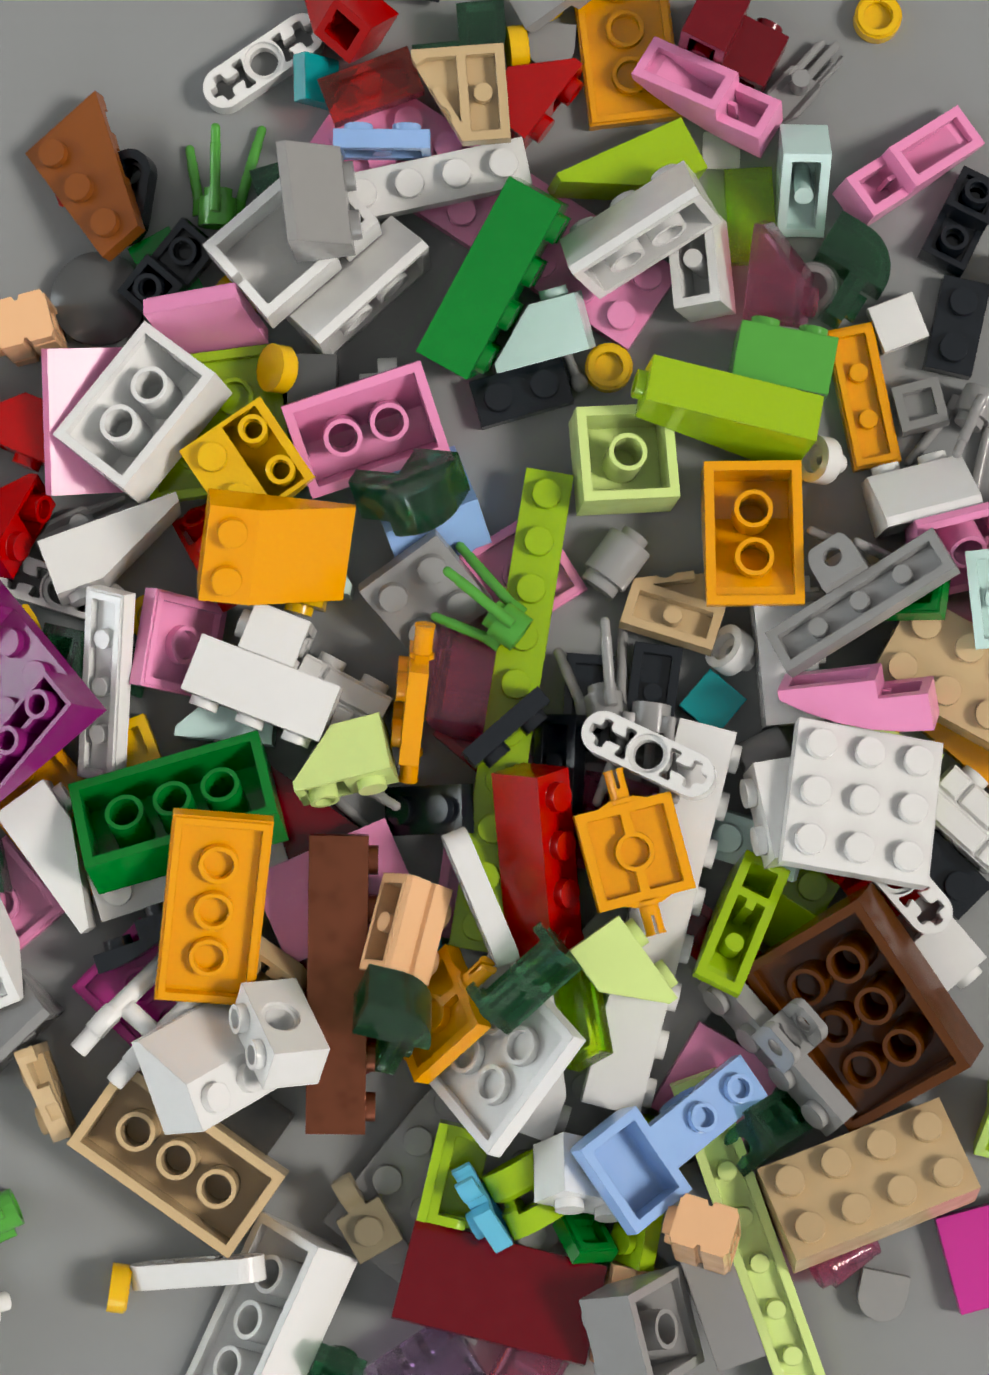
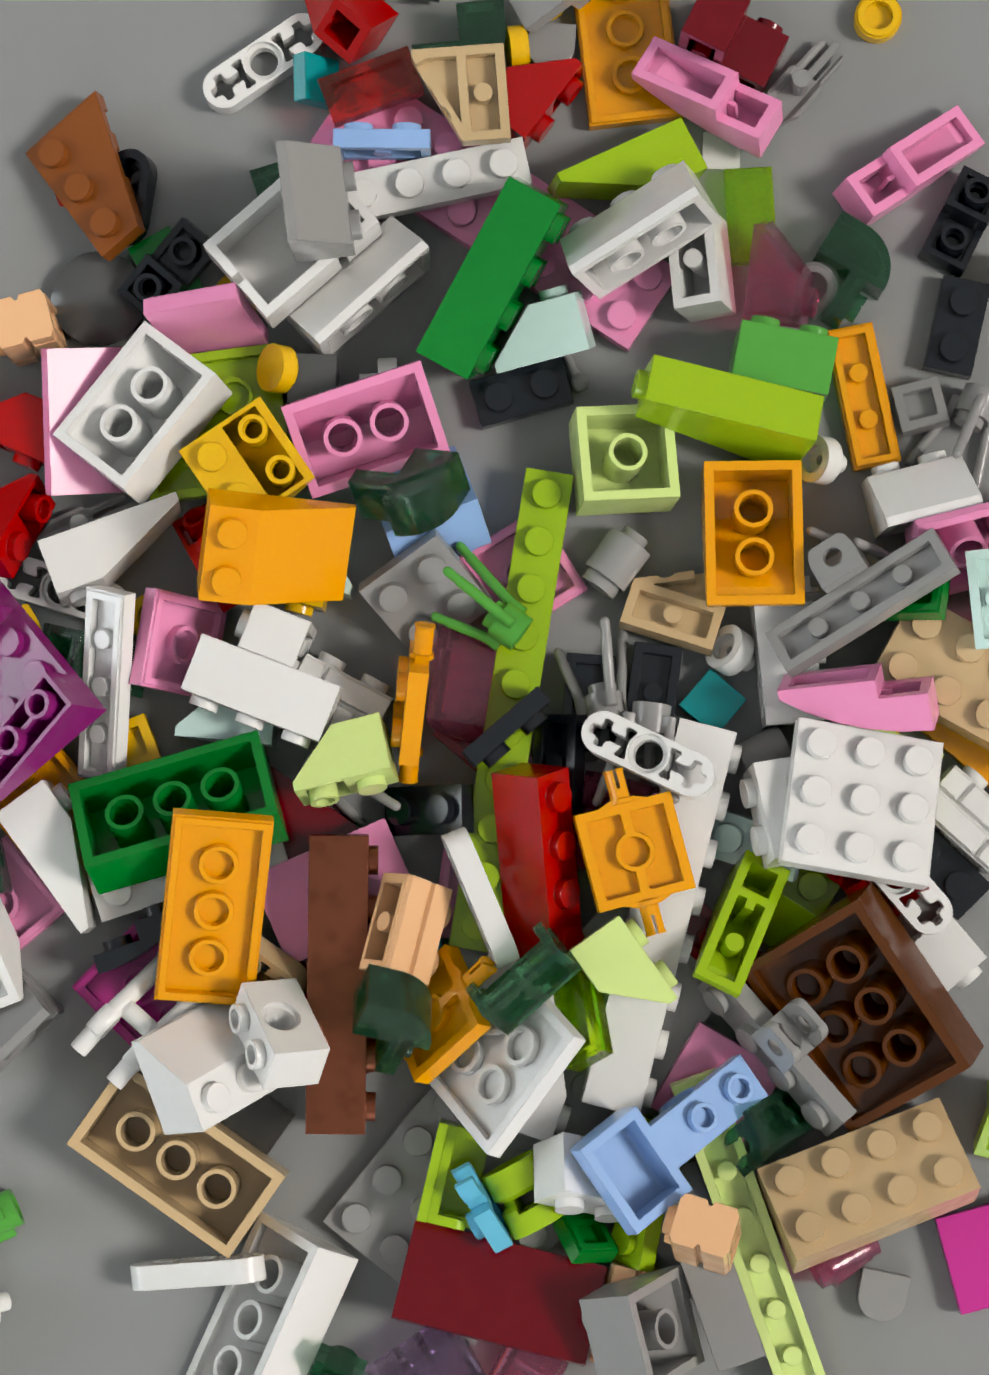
tan wing [13,1041,78,1143] -> none
yellow tile [106,1262,132,1314] -> none
bright green plant [185,123,266,230] -> none
dark tan plate [331,1171,404,1265] -> none
yellow tile [584,343,633,393] -> none
light aqua slope [776,124,832,238] -> none
white tile [866,292,930,355] -> none

